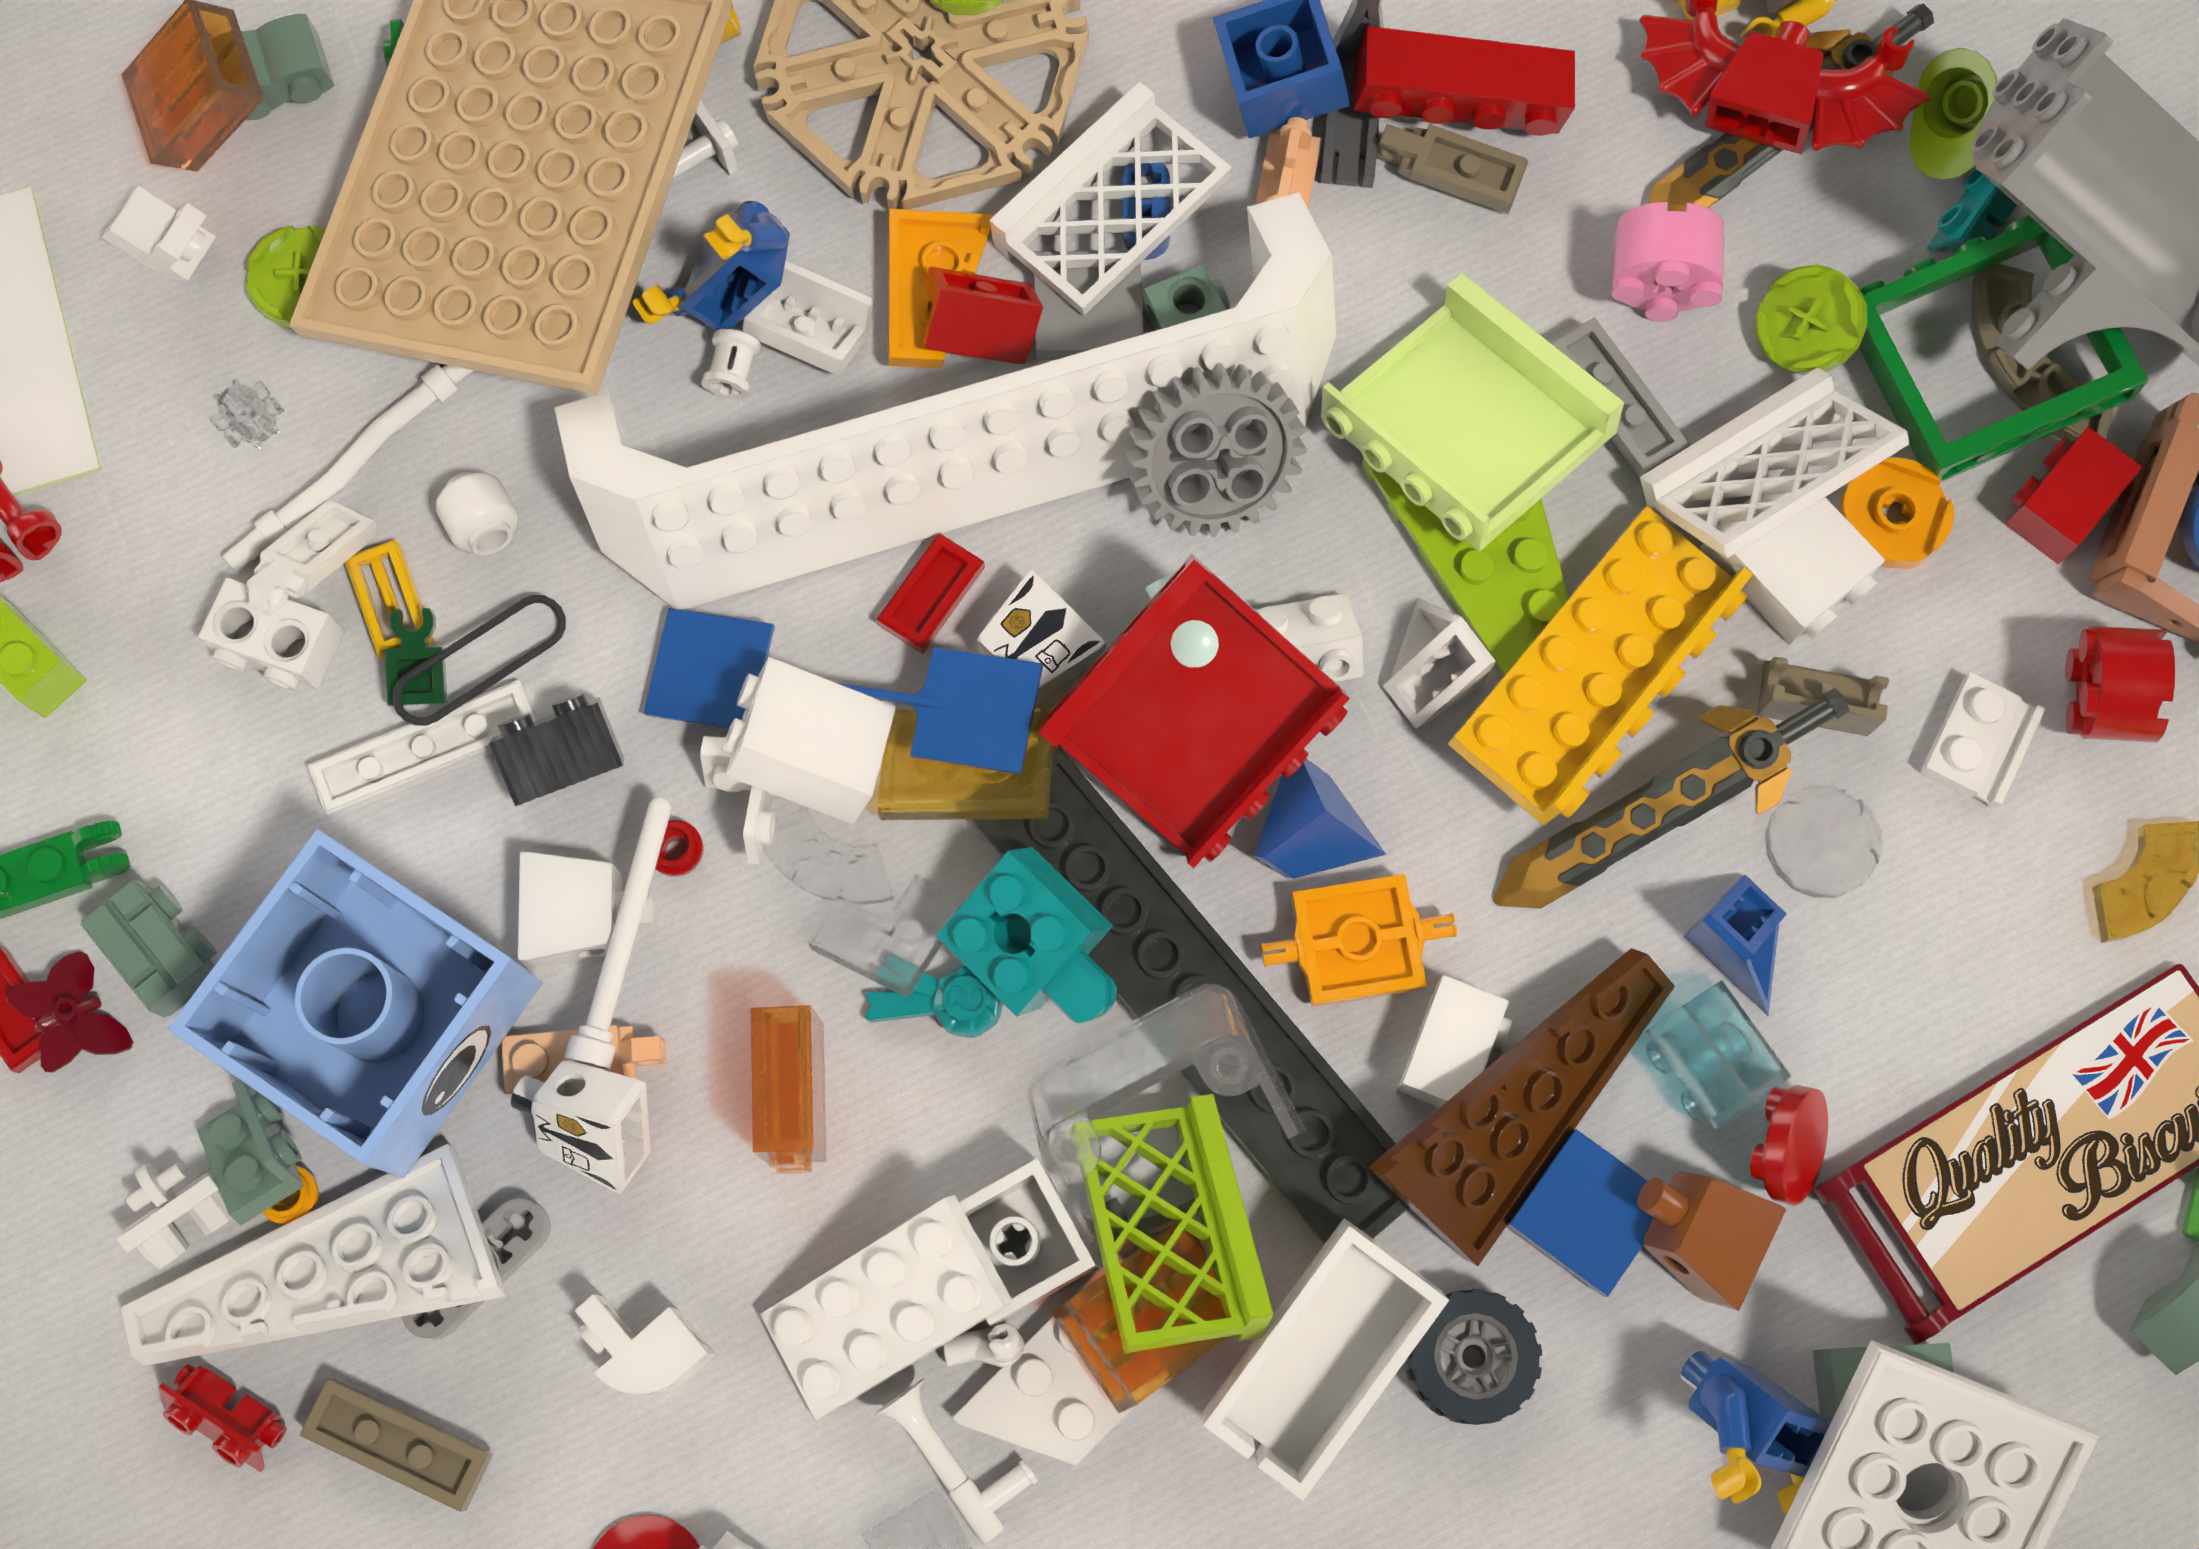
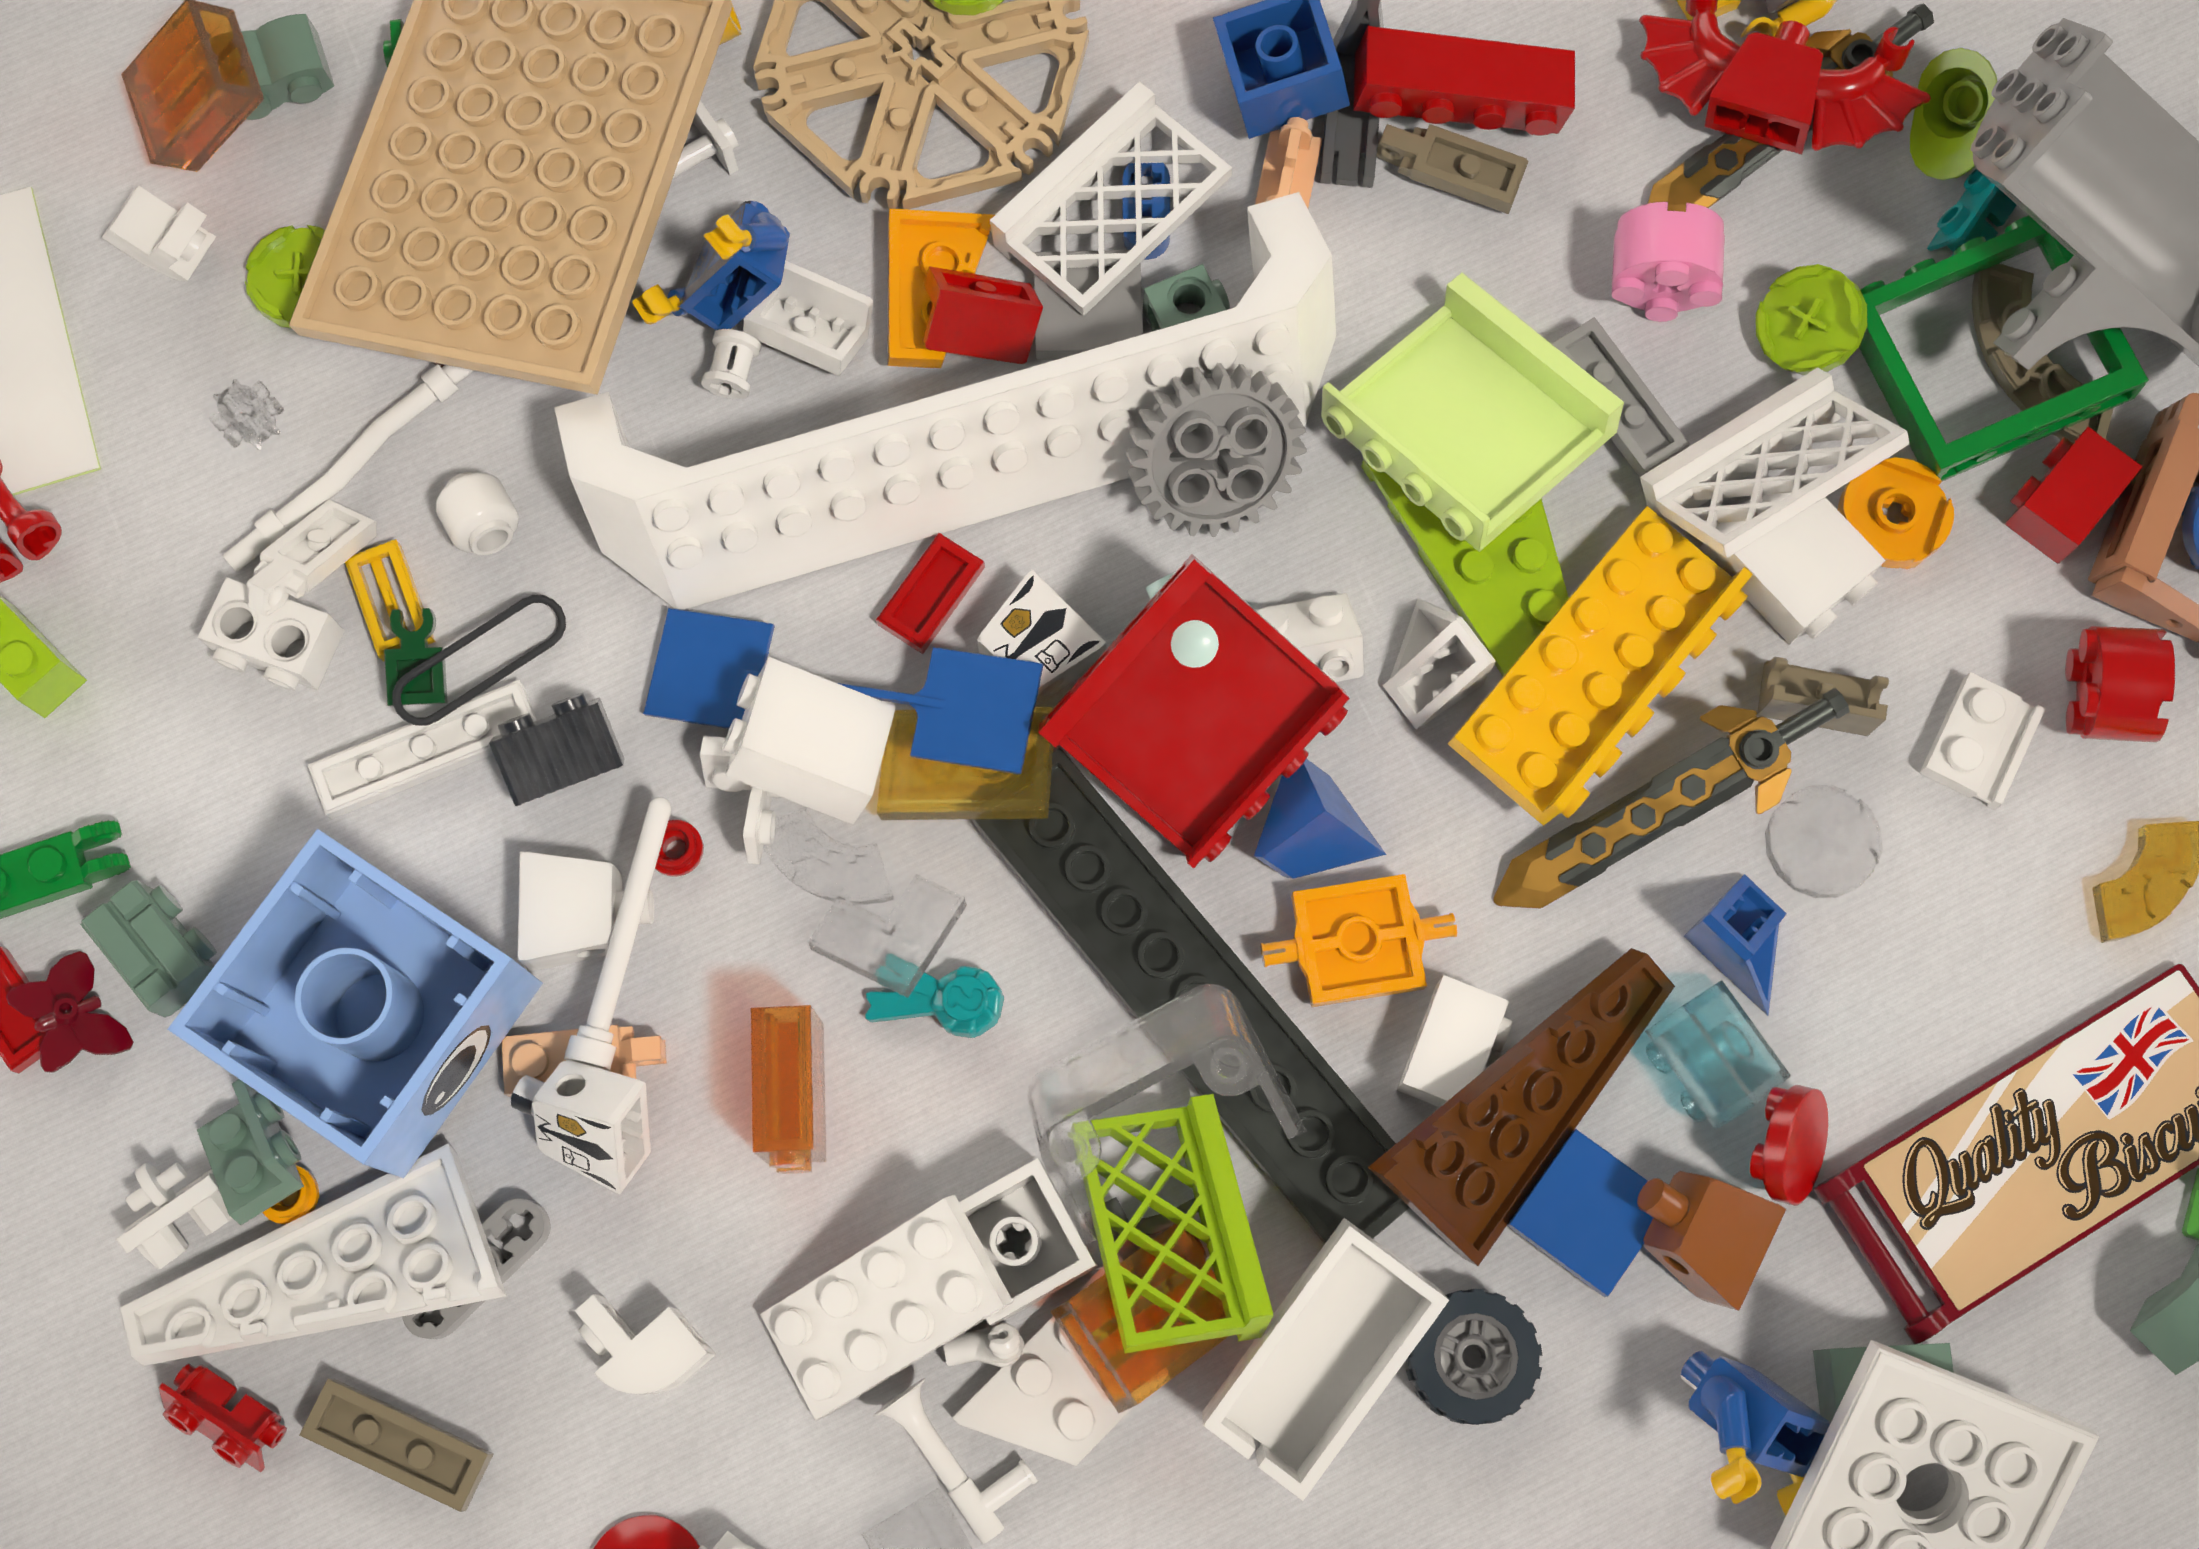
teal brick [935,847,1117,1023] -> none

